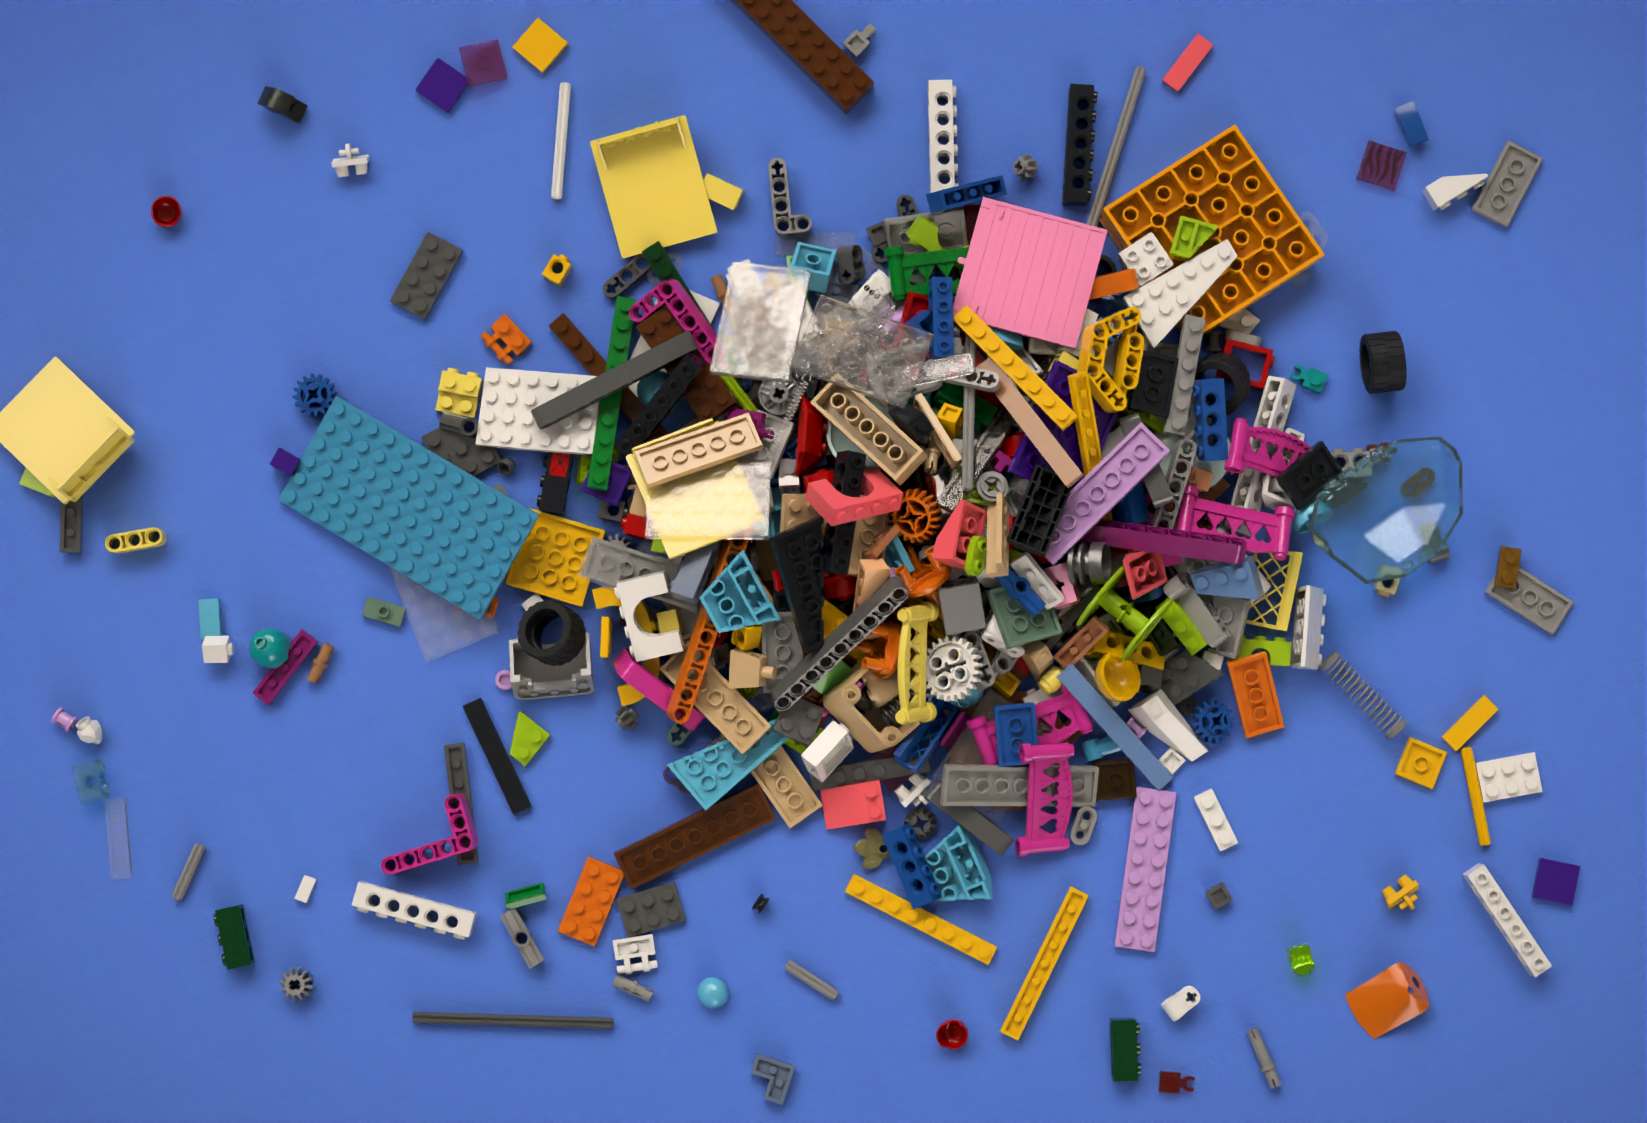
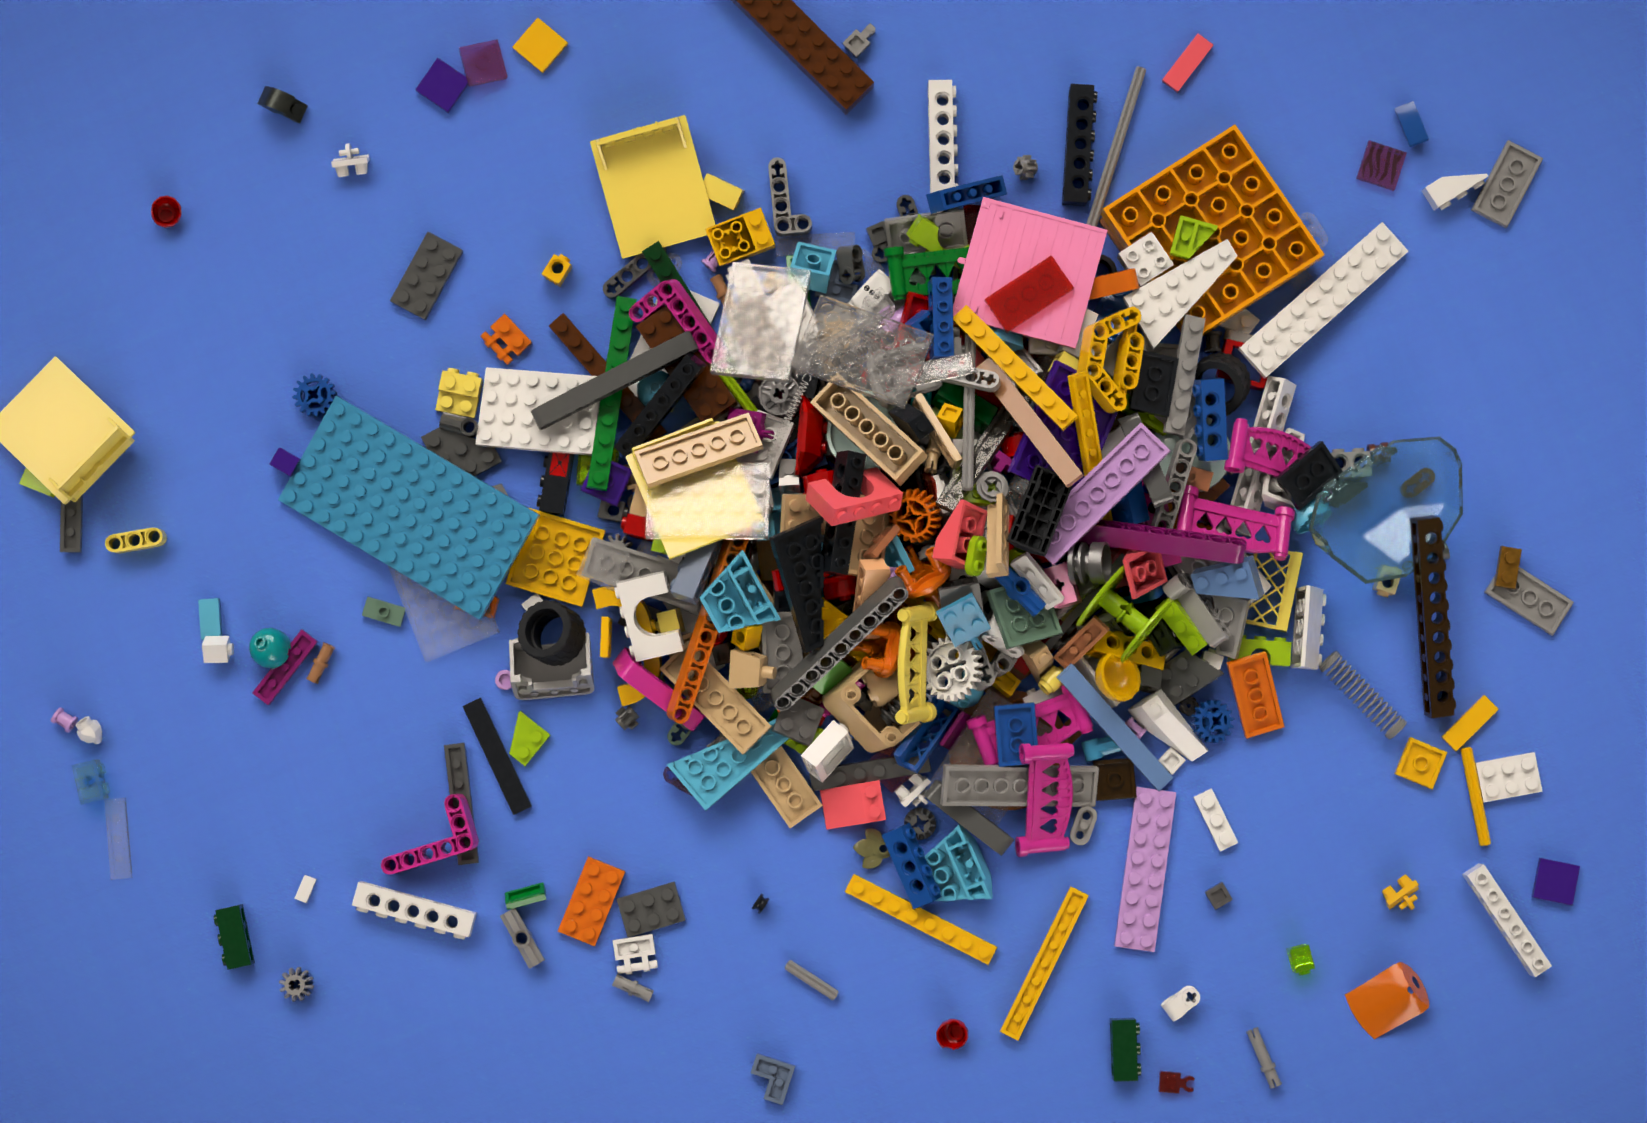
light grey axle [172,843,206,901] -> none
dark grey axle [412,1012,613,1029] -> none
dark grey hinge [497,458,515,476] -> none
white axle [551,82,571,200] -> none
reddish brown plate [614,783,776,889] -> none
medium azure hair [697,977,730,1008] -> none
teal plate [1290,365,1328,394] -> none
black tyre [1359,331,1407,394] -> none
none -> lavender bush [701,248,719,273]
none -> yellow slope [705,208,775,266]
none -> dark azure plate [936,593,991,650]
none -> clear red tile [984,255,1074,333]
none -> white plate [1238,222,1408,379]
none -> dark brown brick [1410,515,1456,718]

